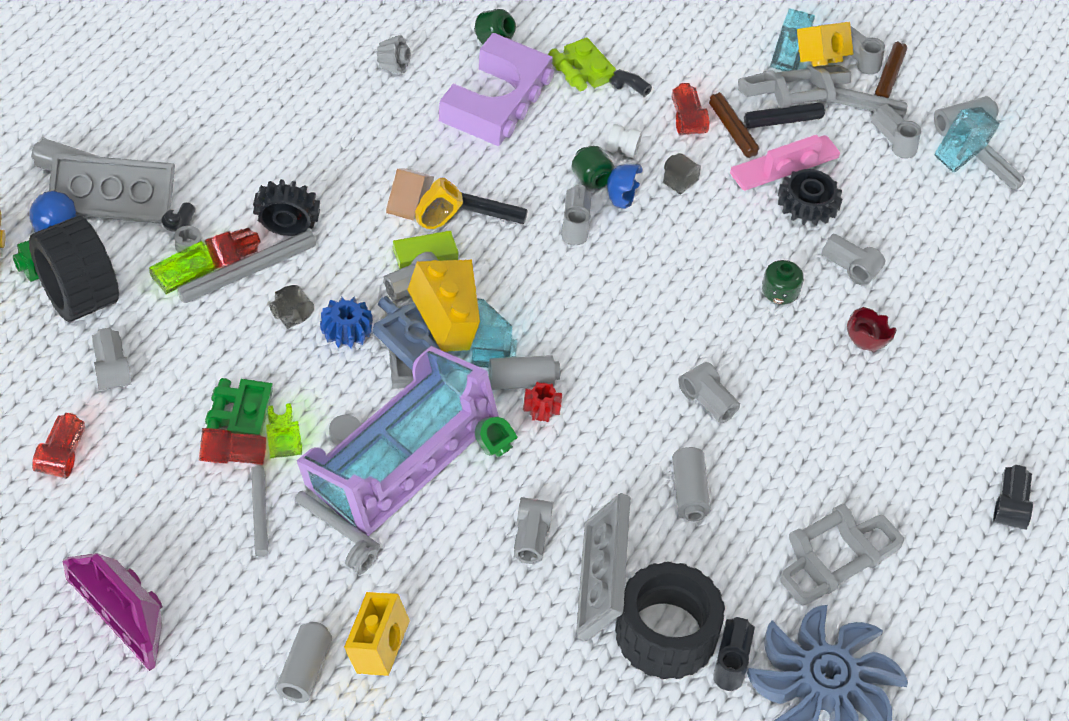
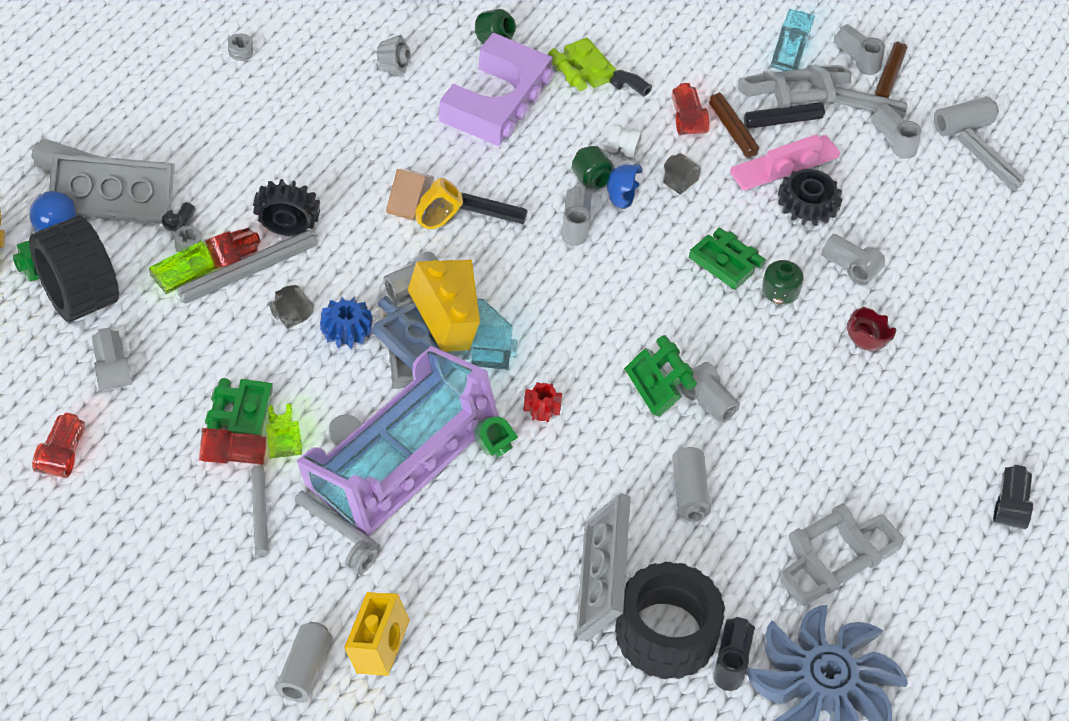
magenta wedge [62,553,163,671] -> none
lime tile [392,231,459,269] -> none
light grey brick [488,355,561,390] -> none
light grey piece [513,497,554,564] -> none
yellow brick [797,21,853,66] -> none
clear light blue slope [934,106,1000,172] -> none
none -> light grey bush [228,33,253,61]
none -> green plate [624,335,697,417]
none -> green plate [688,227,767,290]

